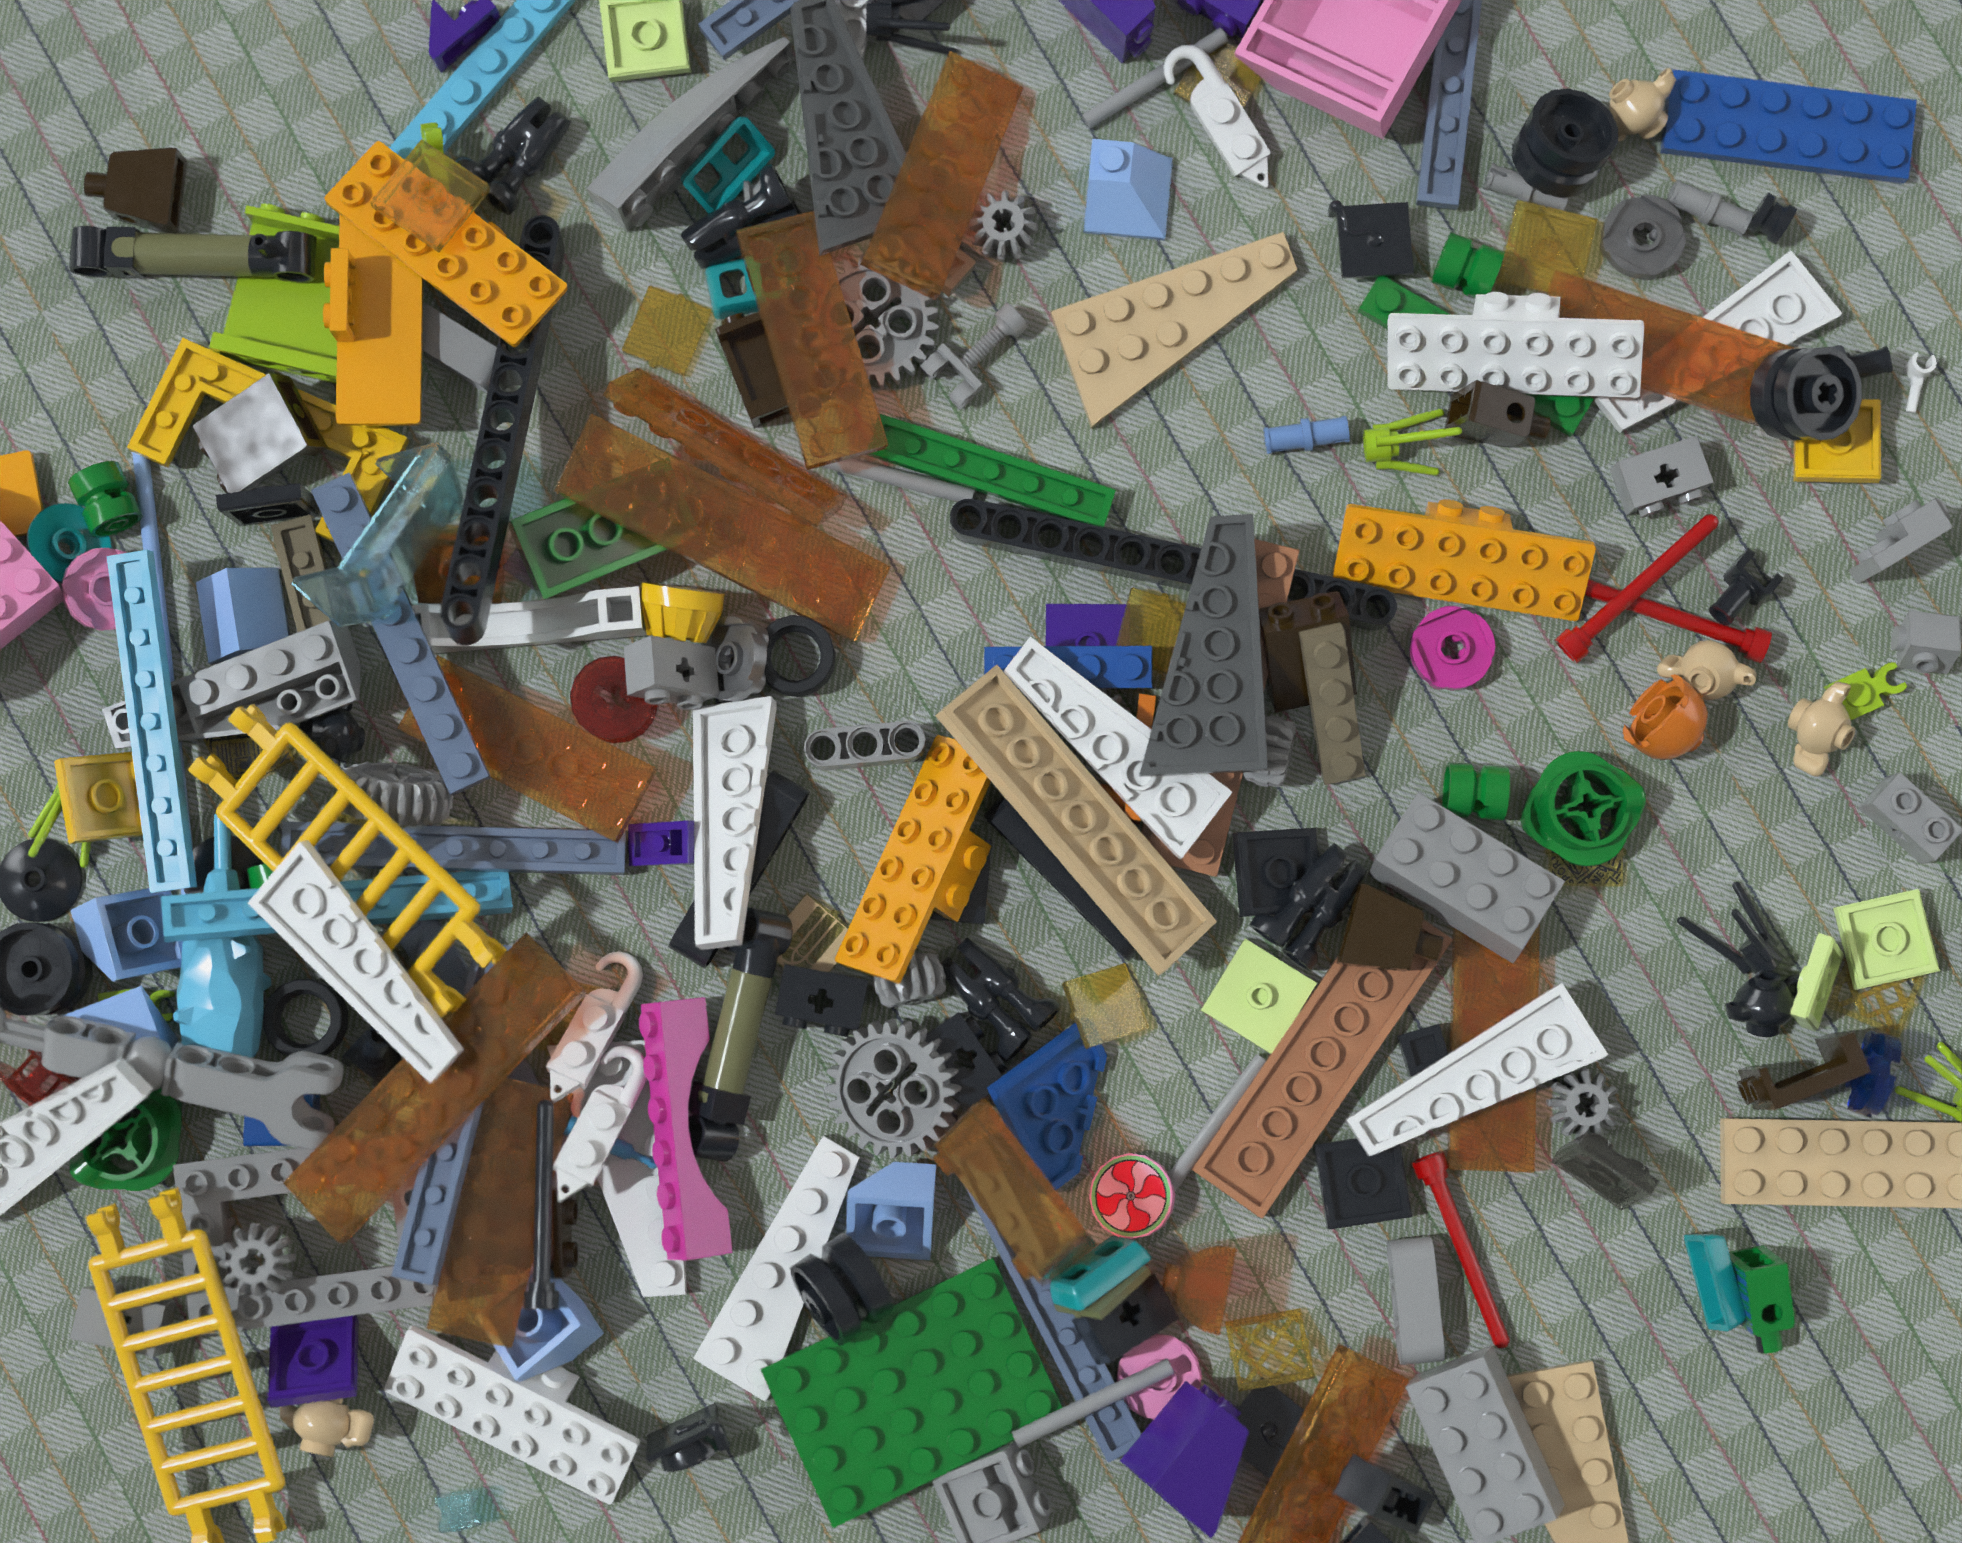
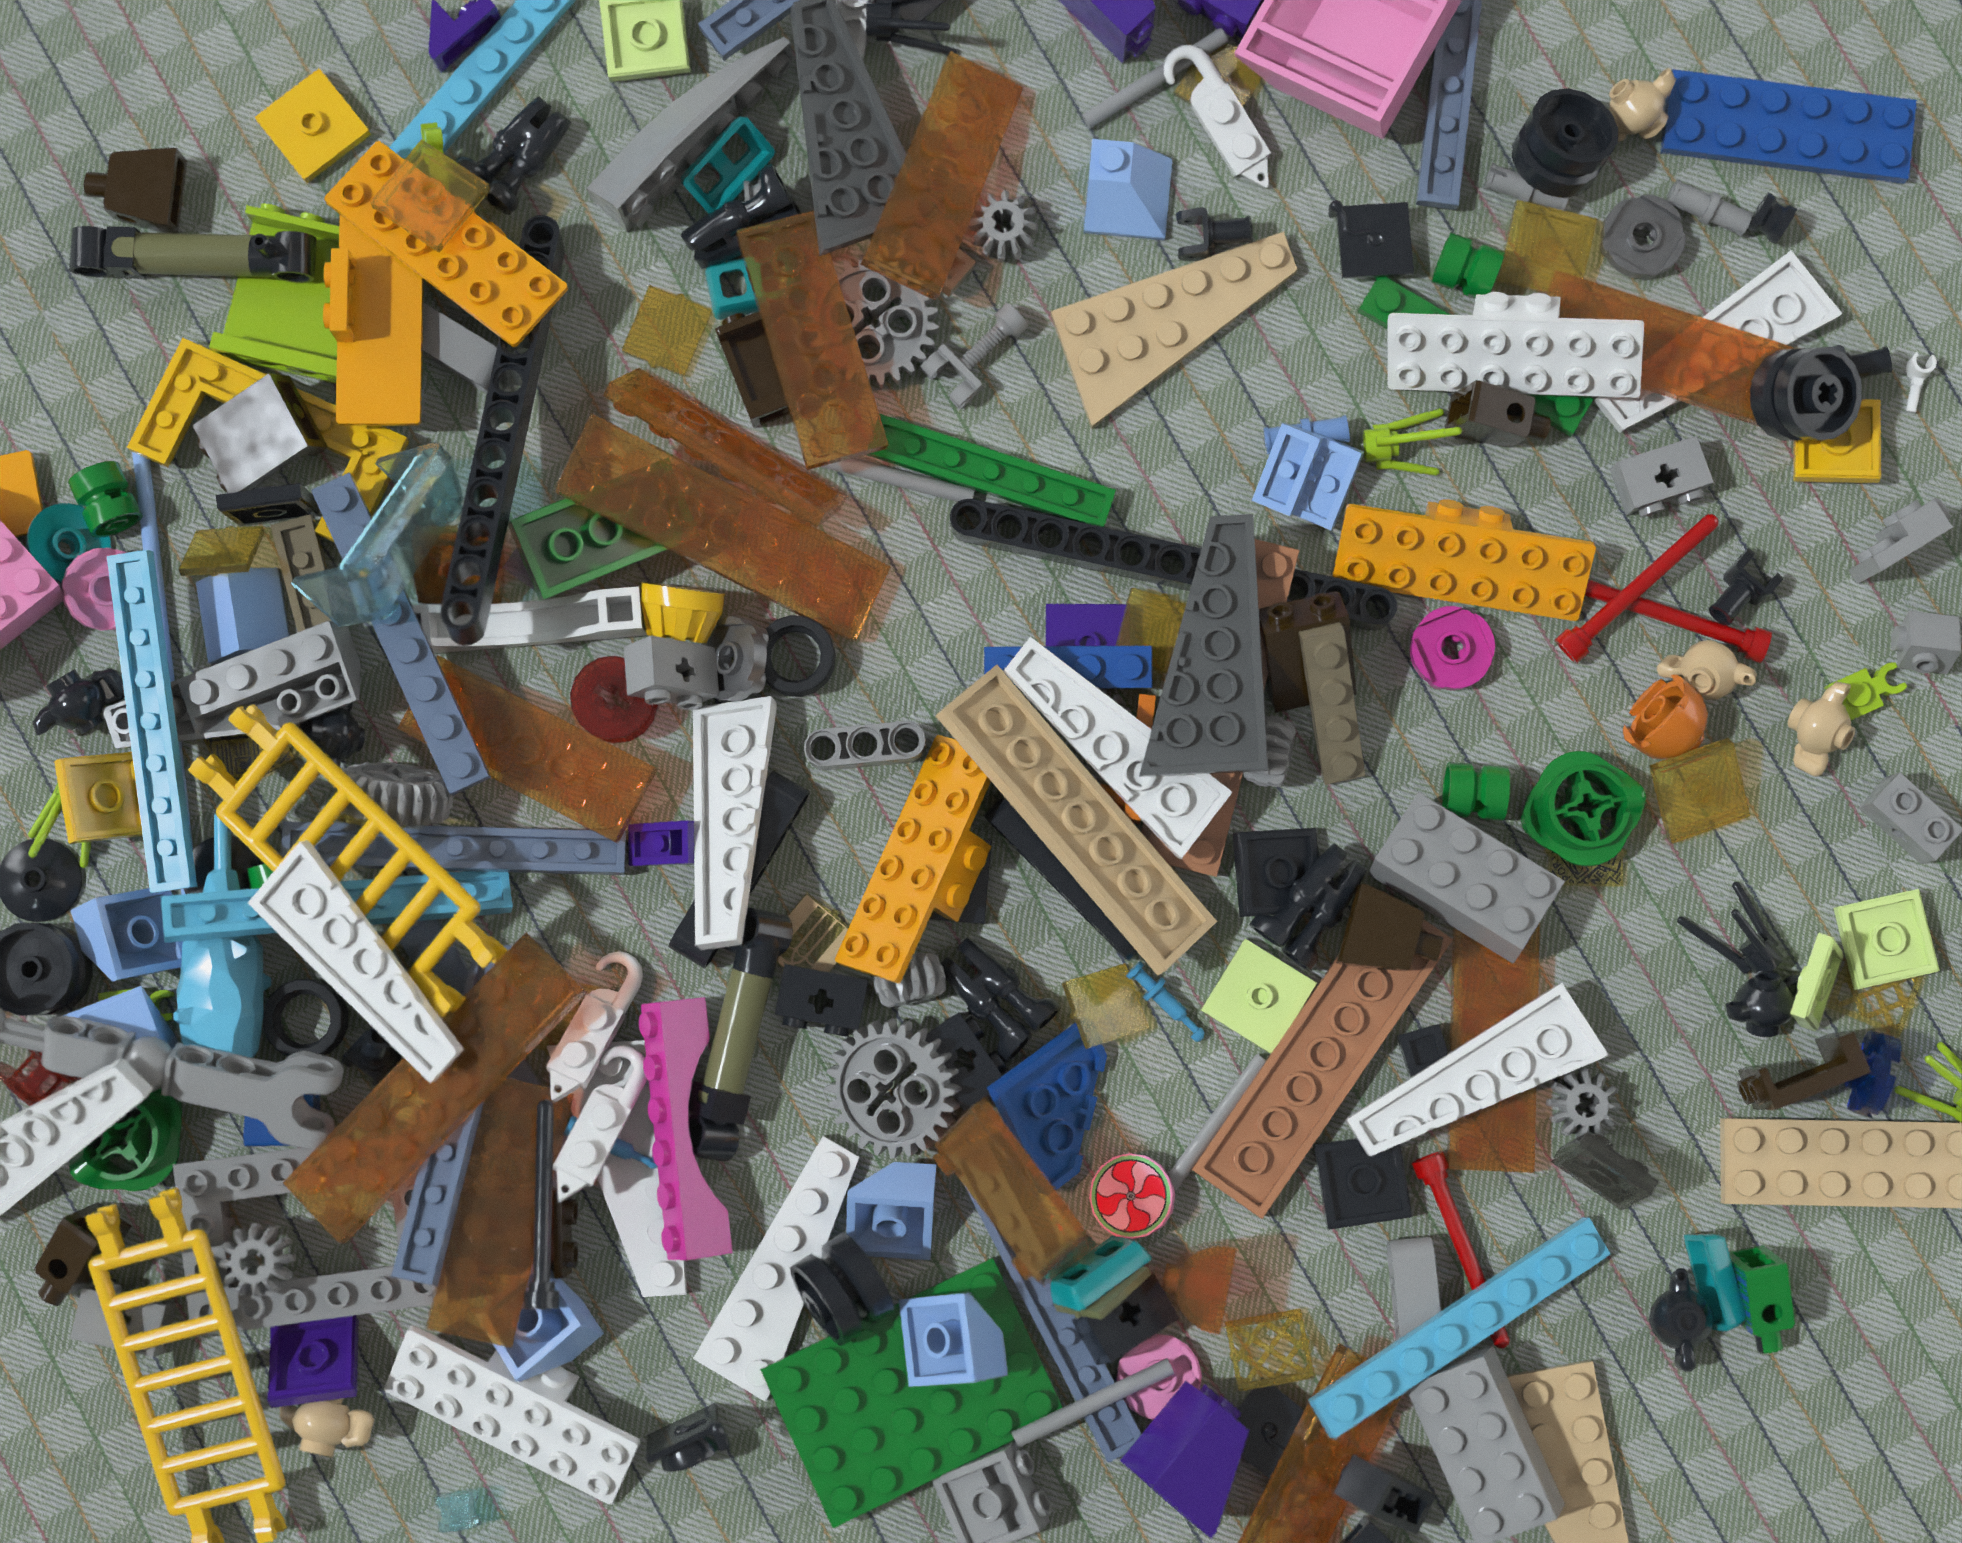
none -> black piece [32,668,125,736]
none -> dark brown torso [34,1202,132,1306]
none -> clear yellow piece [179,526,265,576]
none -> yellow plate [254,68,372,184]
none -> light blue slope [899,1293,1008,1387]
none -> dark azure piece [1126,961,1205,1042]
none -> black piece [1176,207,1253,261]
none -> light blue slope [1252,423,1364,530]
none -> medium azure plate [1308,1217,1611,1439]
none -> clear yellow plate [1649,738,1750,844]
none -> black piece [1649,1268,1714,1372]

